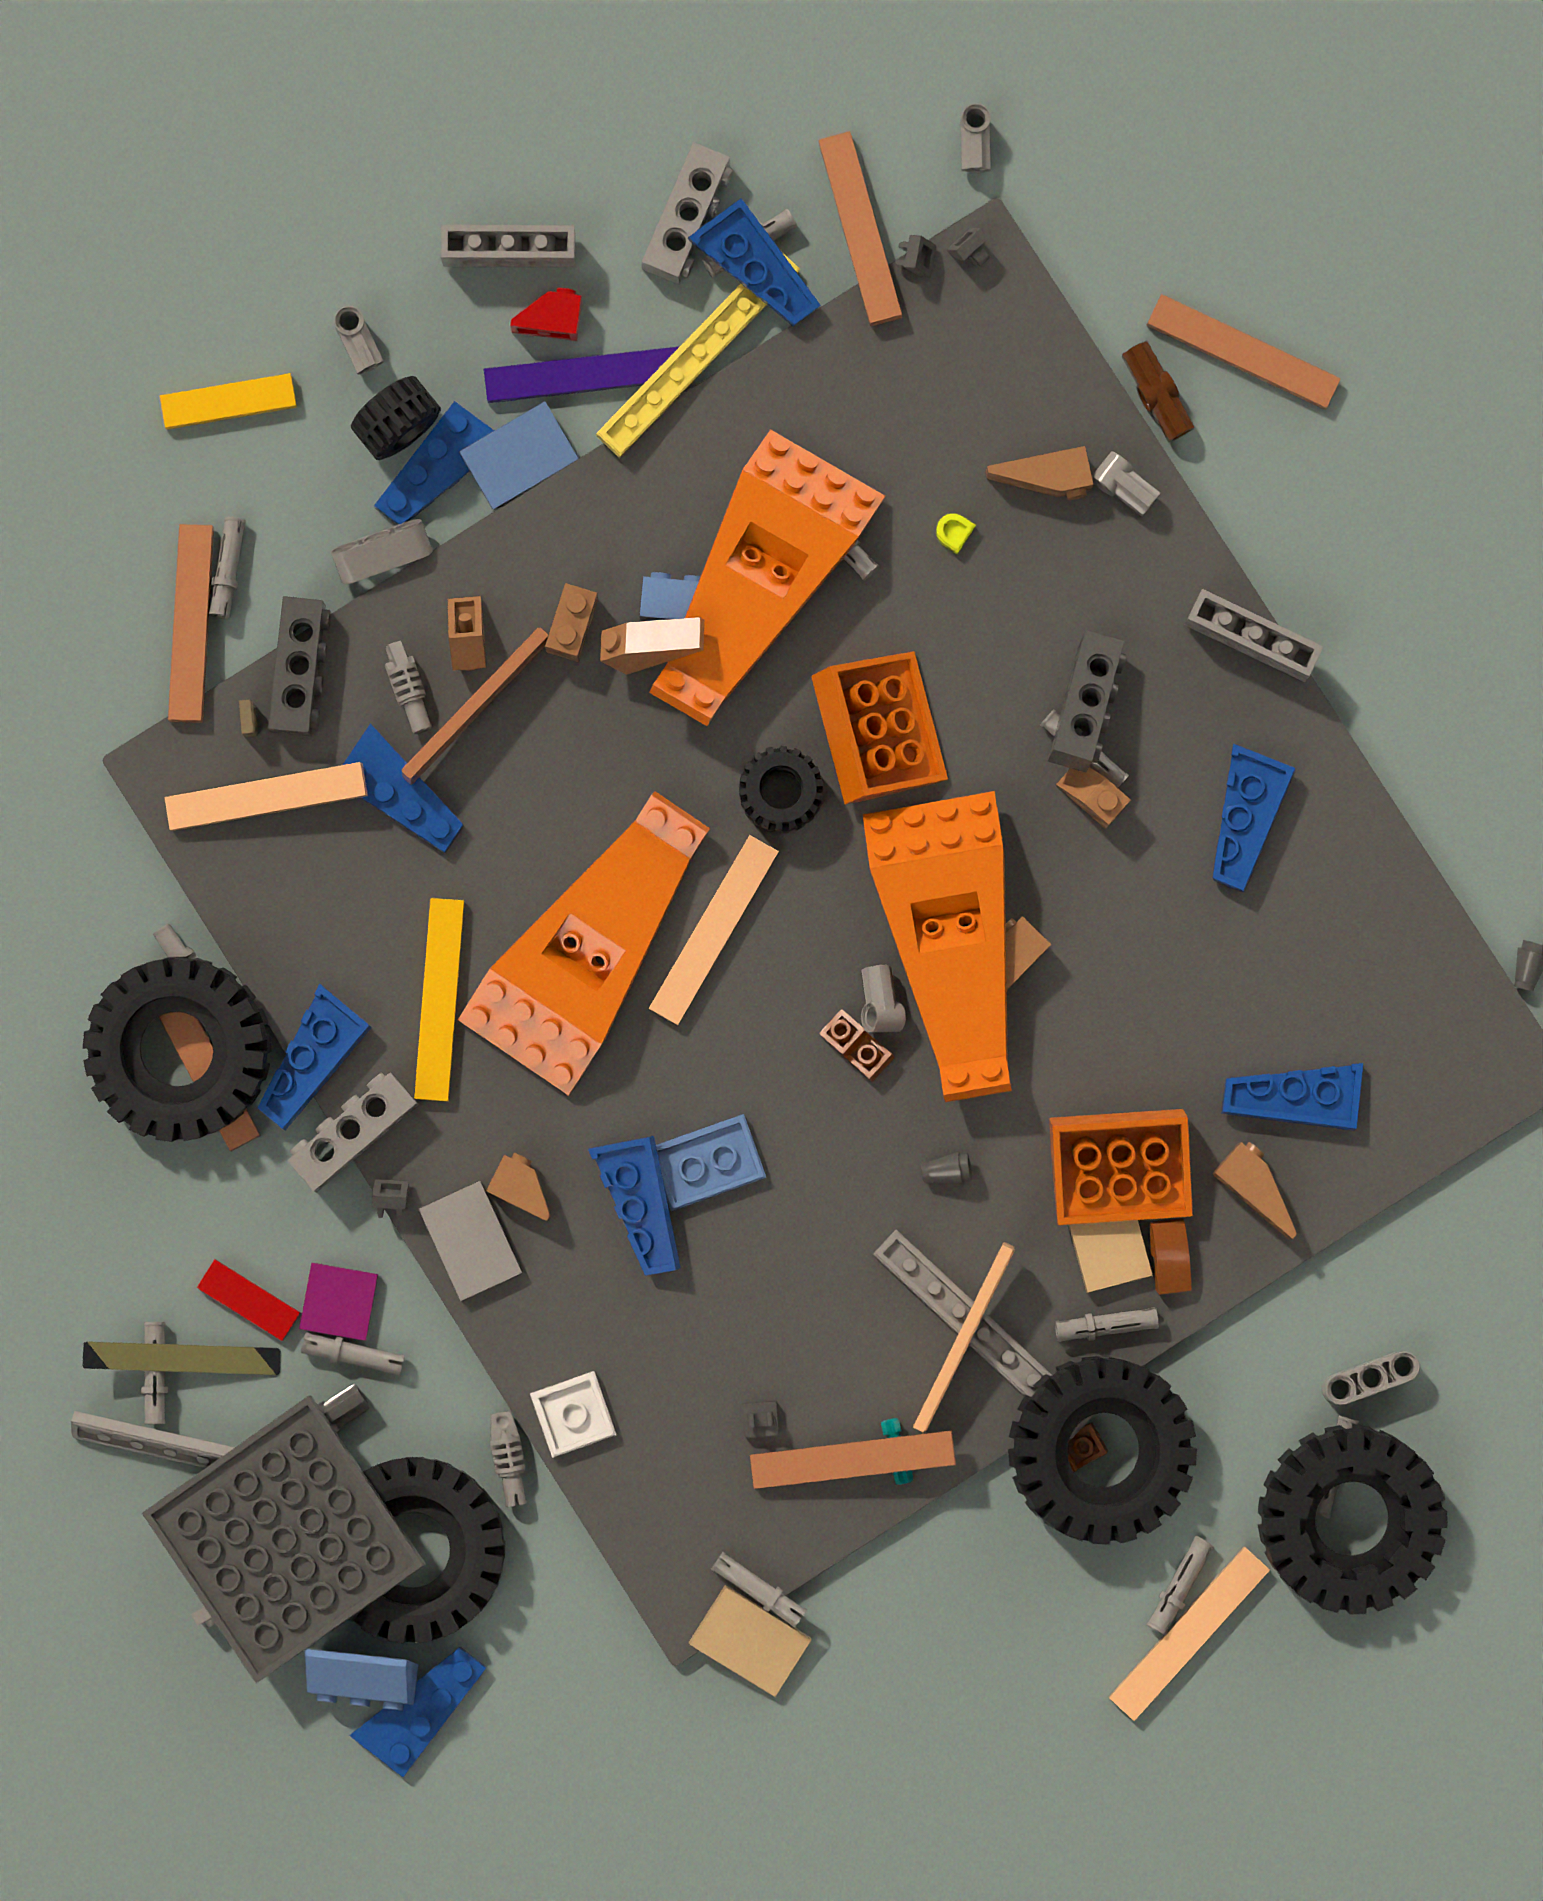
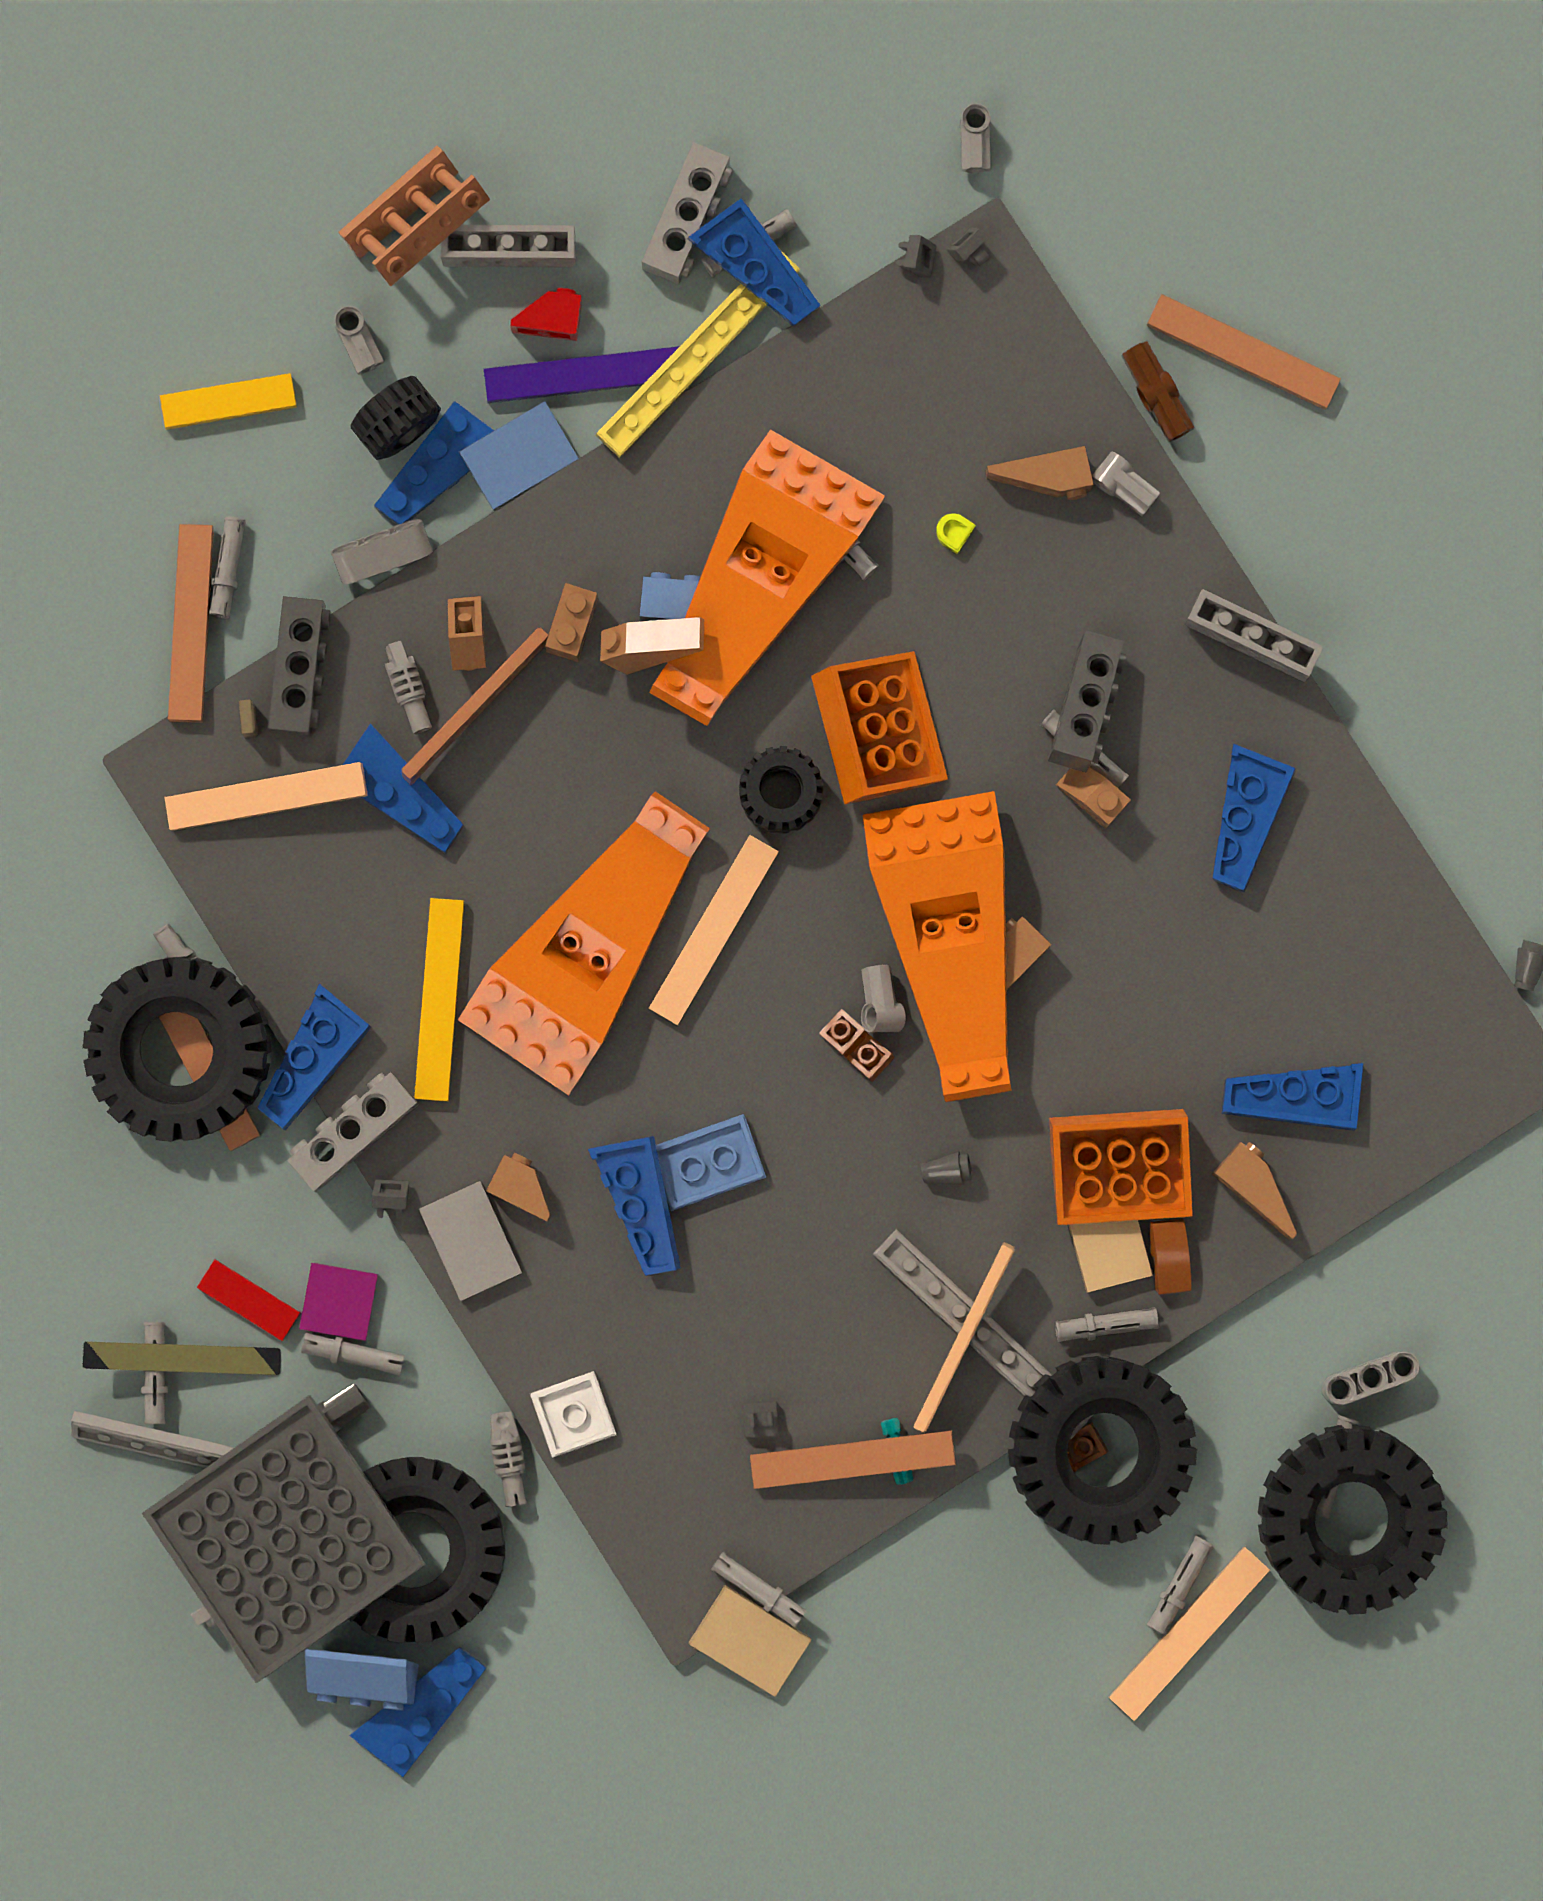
nougat tile [818,131,902,327] -> none
none -> nougat fence [338,146,490,286]

